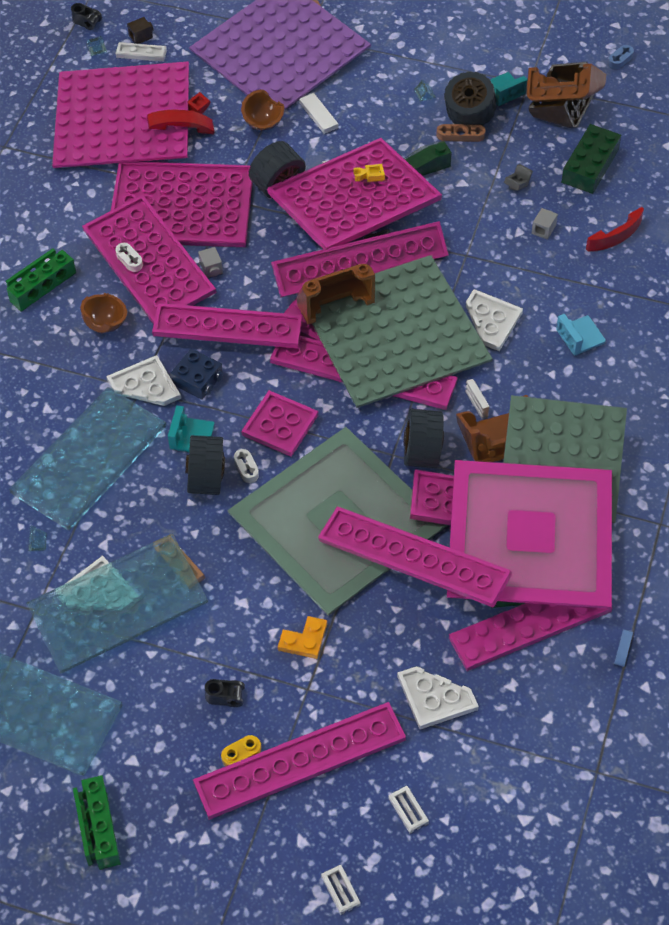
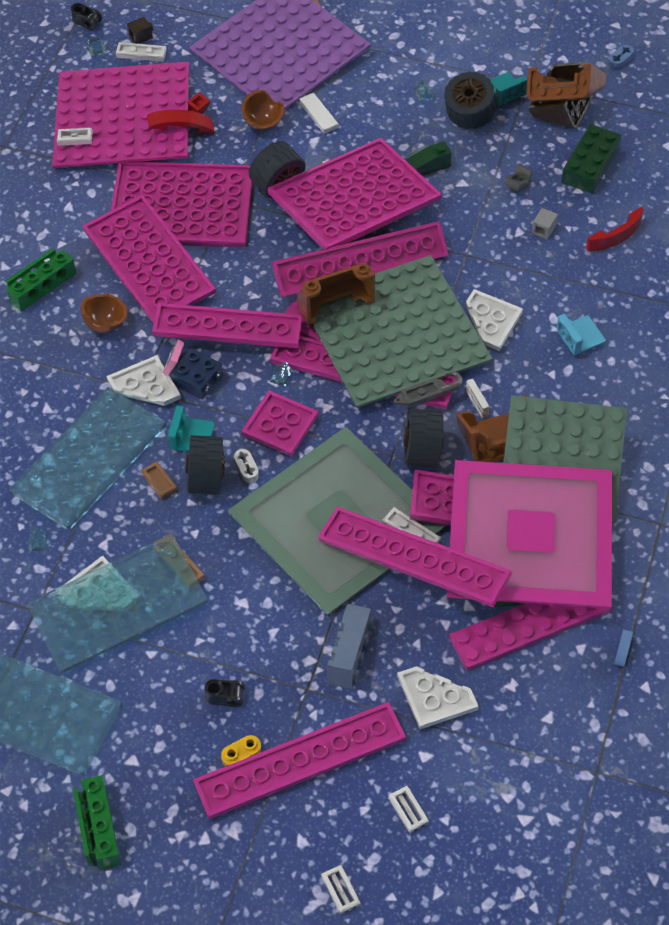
white beam [116,243,143,272] -> none
light grey brick [198,247,223,278] -> none
light orange plate [278,616,327,659] -> none
yellow plate [353,164,385,182] -> none
nougat beam [436,124,486,142] -> none
none -> white tile [57,128,93,146]
none -> medium nougat tile [141,461,178,500]
none -> bright pink tile [162,339,184,375]
none -> clear light blue slope [270,362,291,386]
none -> sand blue wedge [327,604,374,689]
none -> white tile [382,507,441,544]
none -> dark grey plate [393,371,462,408]

